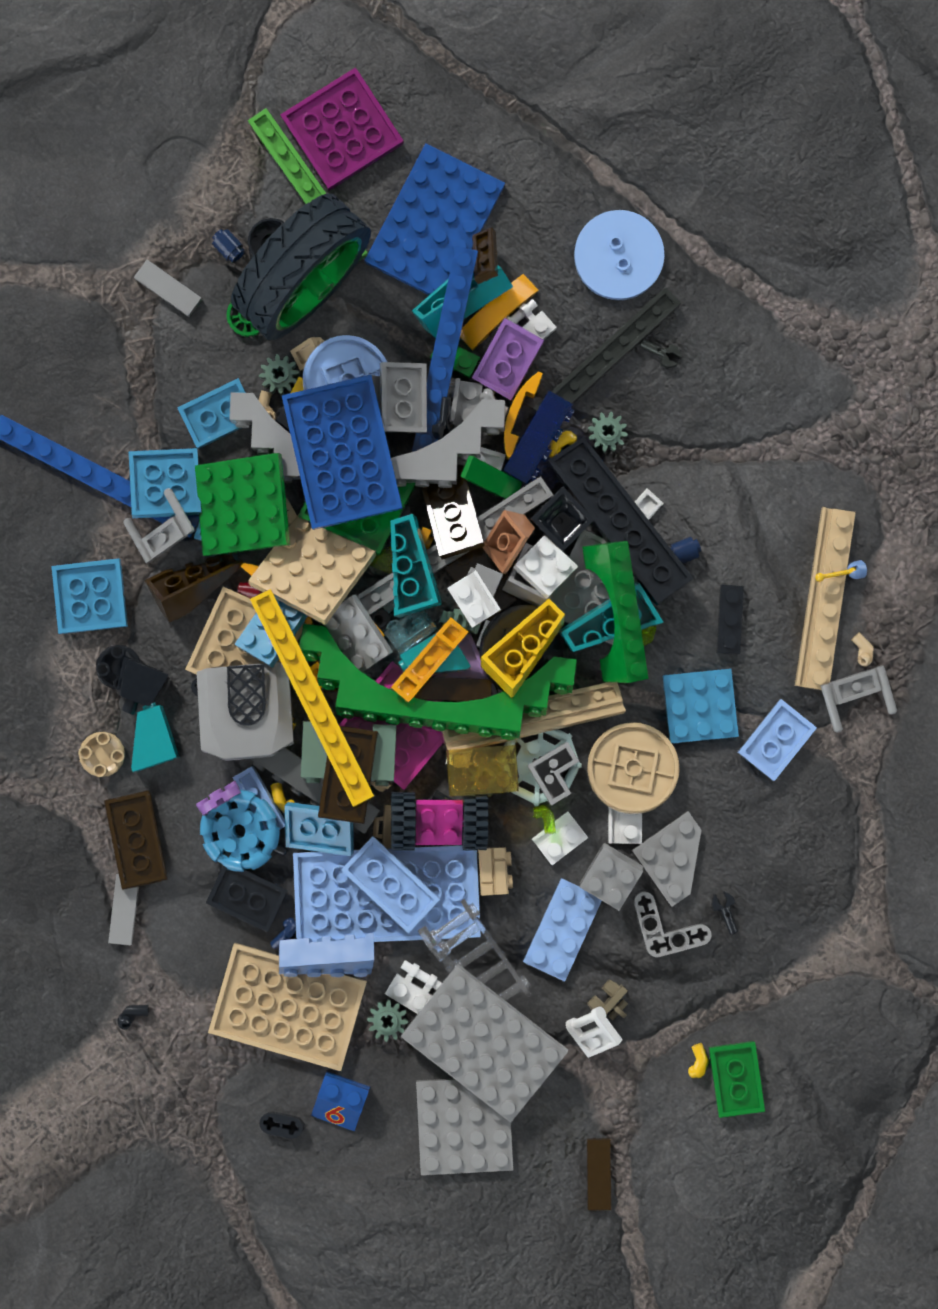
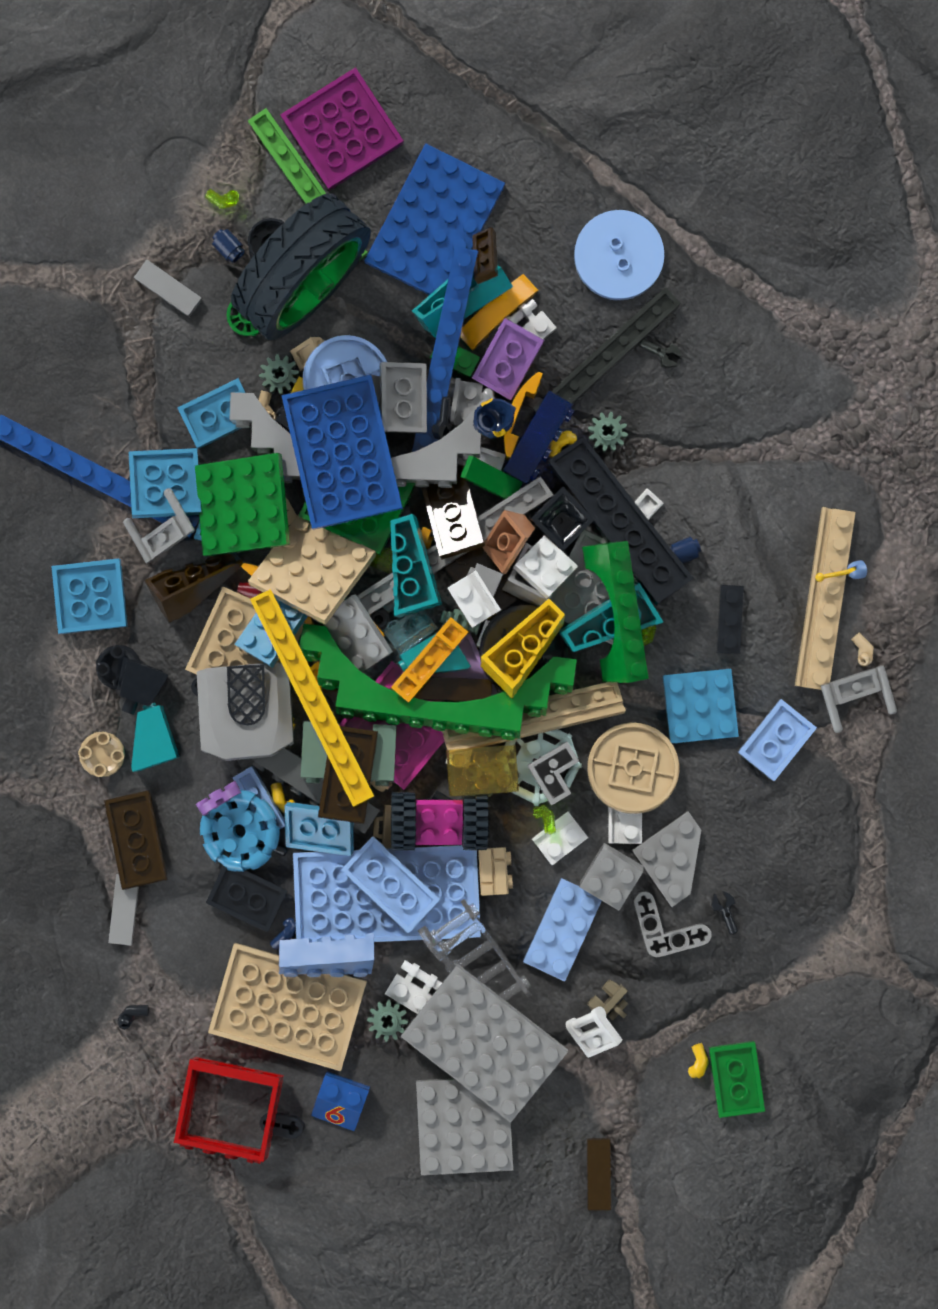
none -> red window [174,1057,284,1164]
none -> clear neon green arm [205,189,239,209]
none -> dark blue hair [473,398,516,439]

